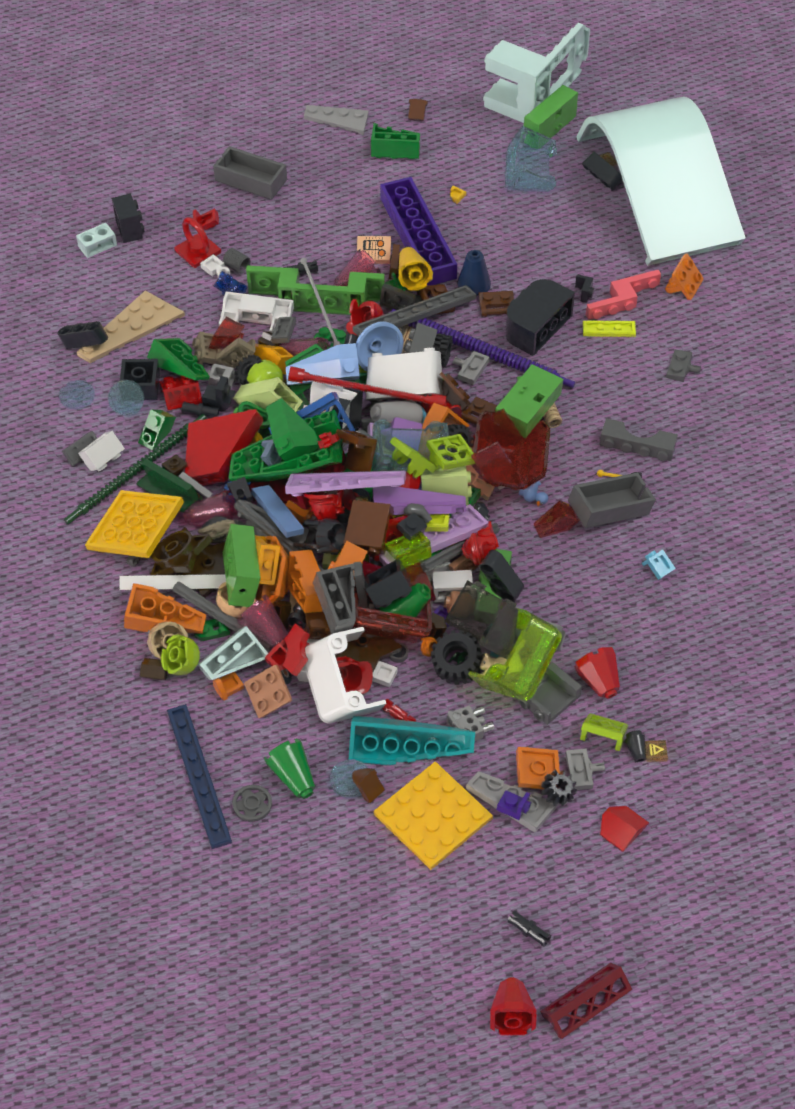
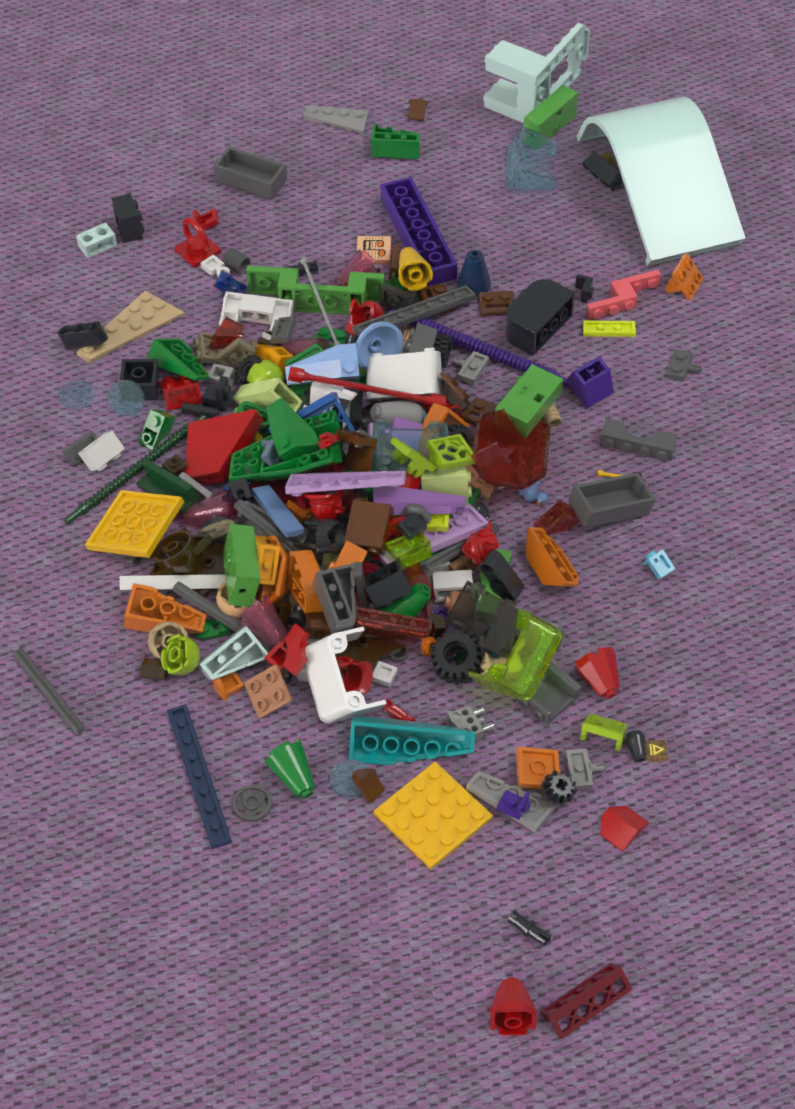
yellow tile [450,186,466,204] -> none
none -> dark grey axle [14,648,84,735]
none -> orange wedge [526,527,579,587]
none -> dark purple slope [566,356,614,409]

